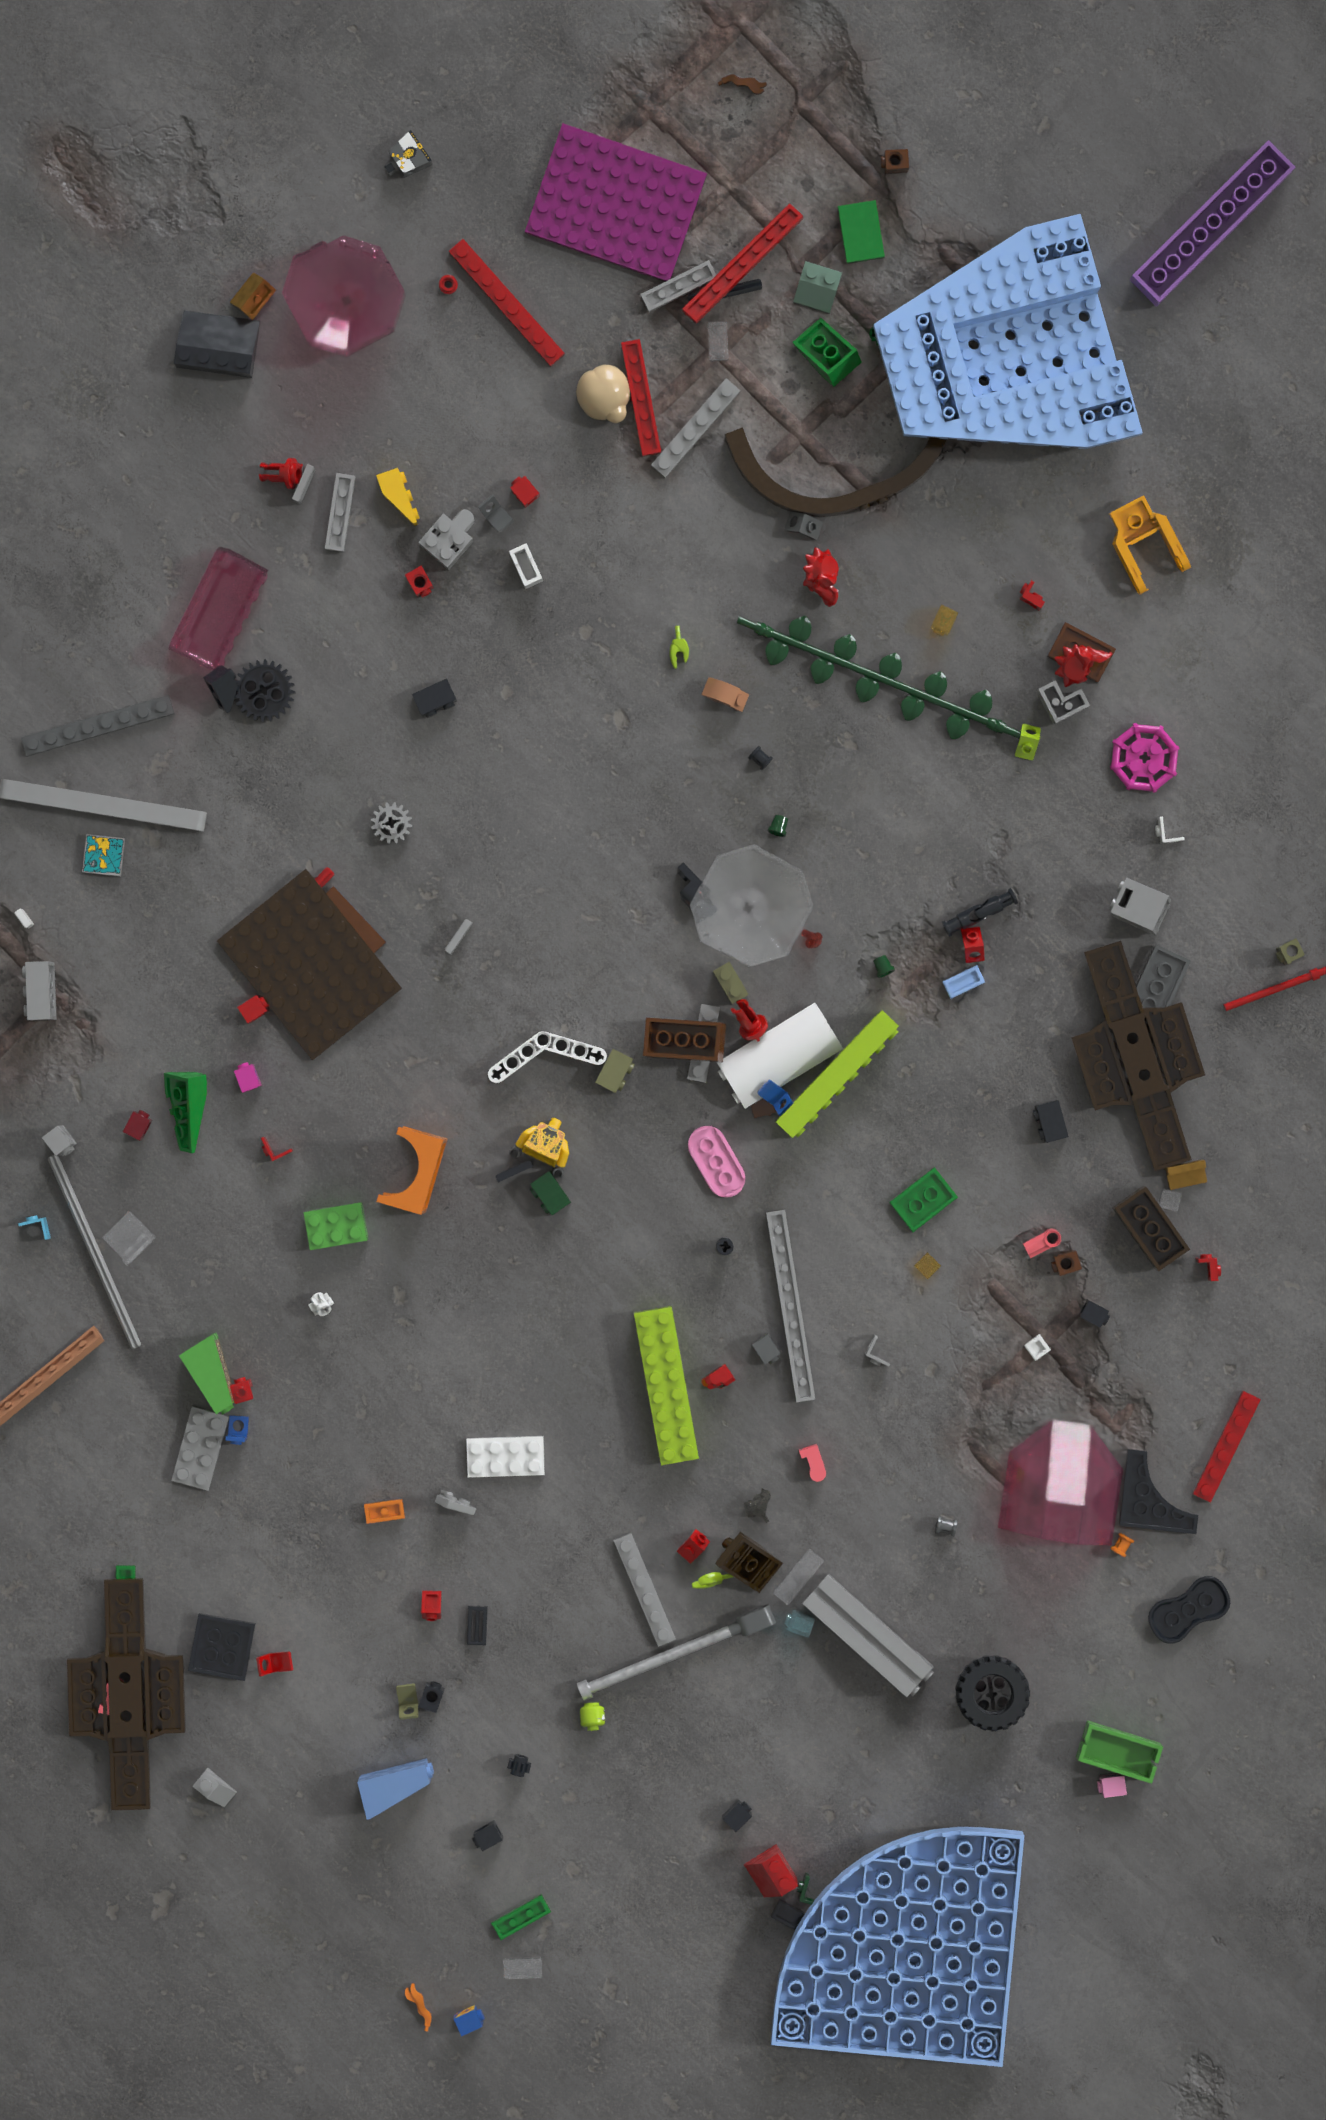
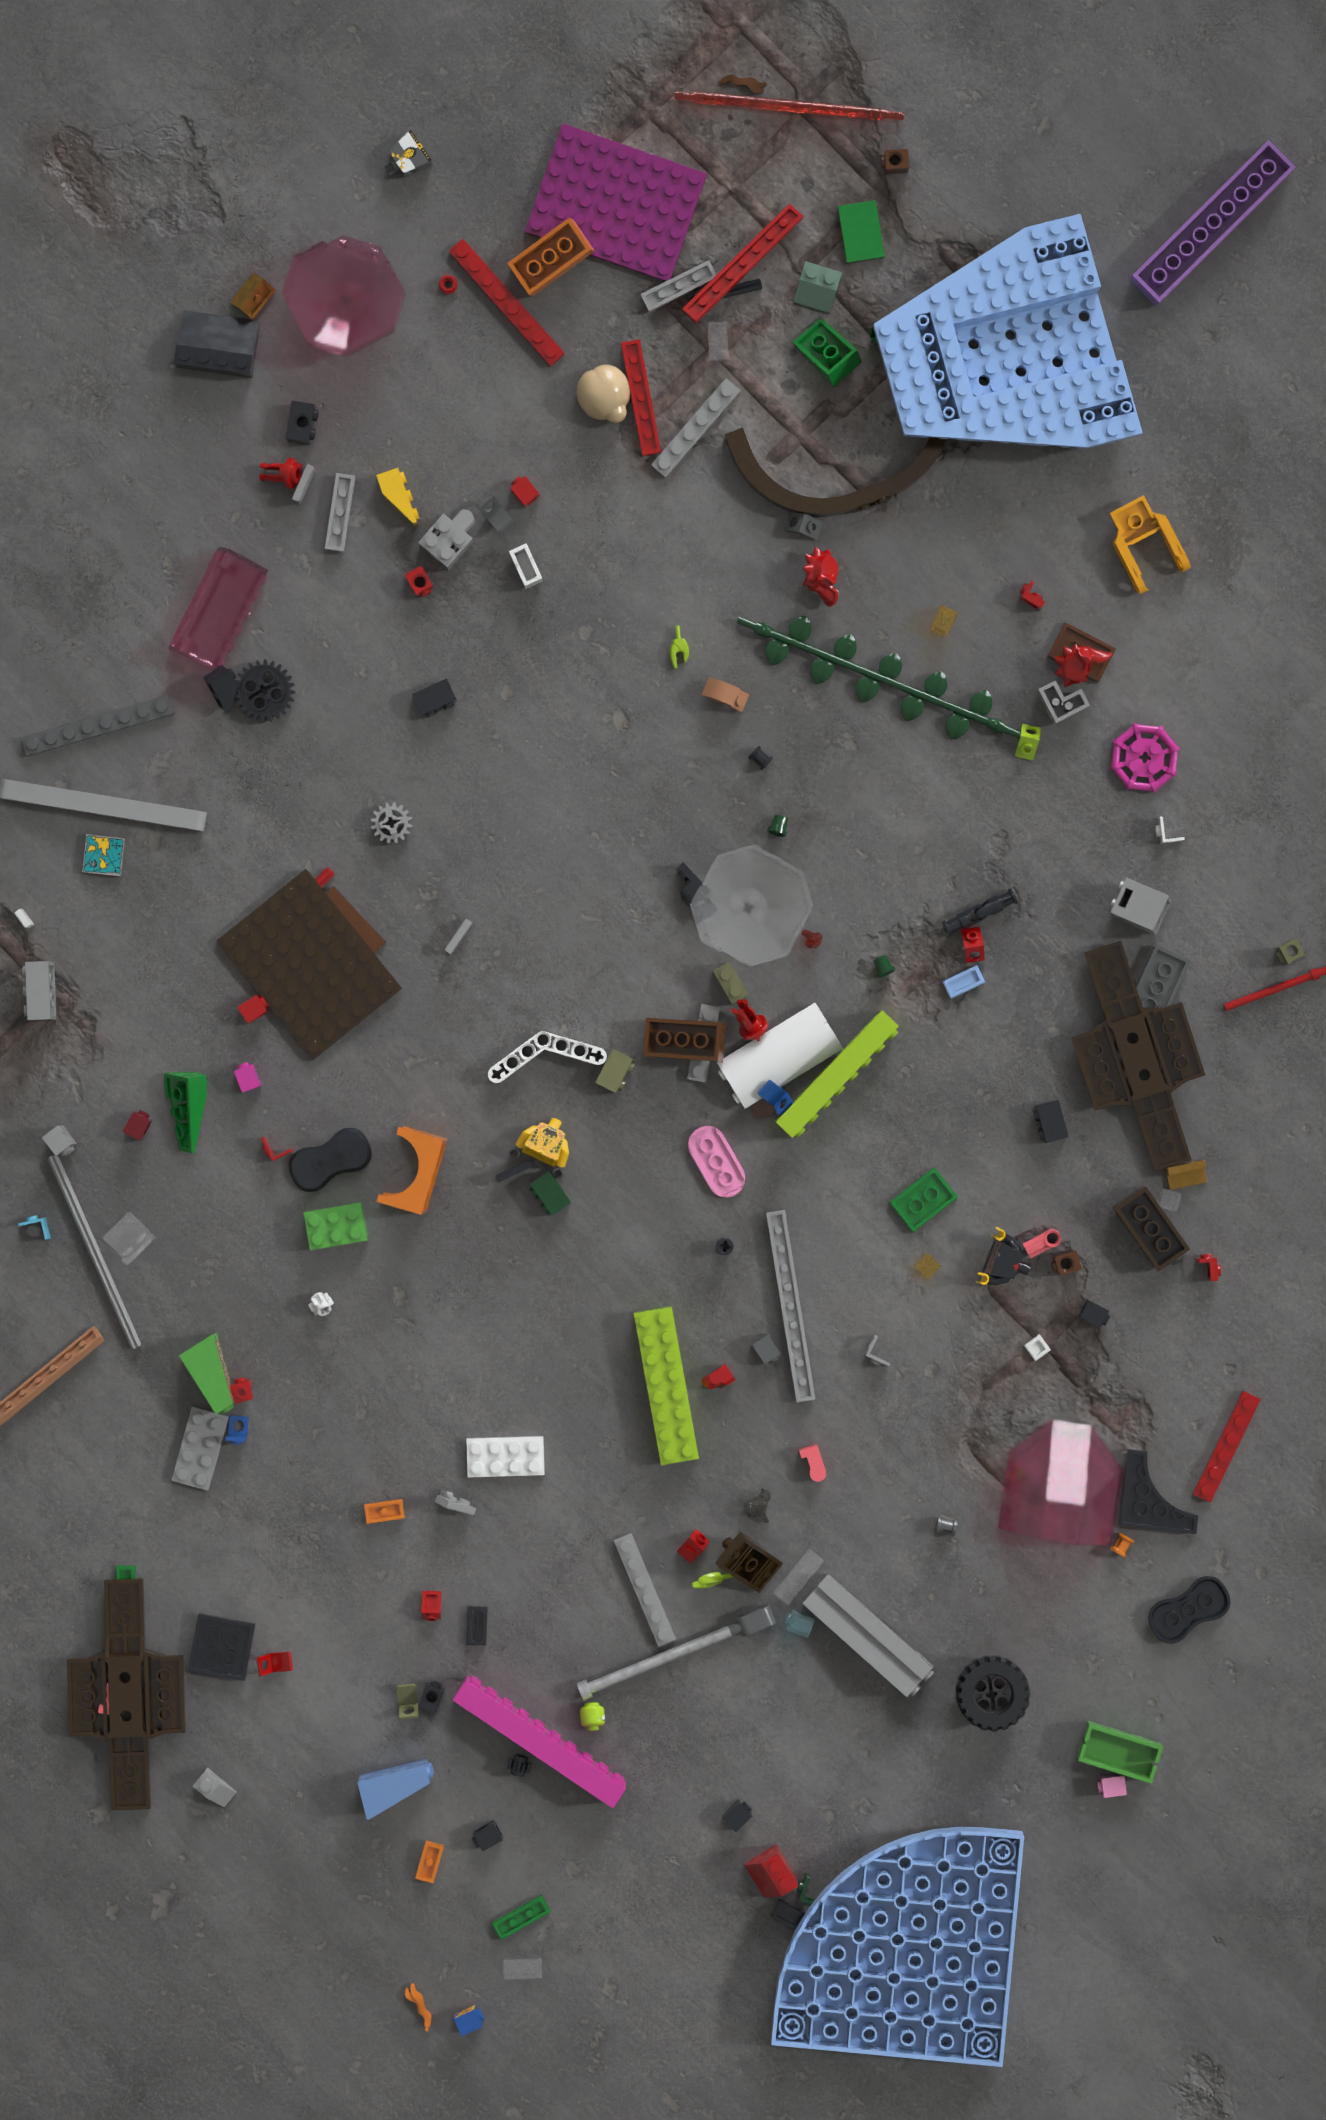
none -> black brick [286,401,319,445]
none -> black plate [289,1128,372,1192]
none -> orange plate [415,1840,444,1884]
none -> dark pink brick [453,1675,626,1808]
none -> orange brick [507,218,595,296]
none -> clear red axle [675,91,904,120]
none -> torso [976,1227,1031,1285]

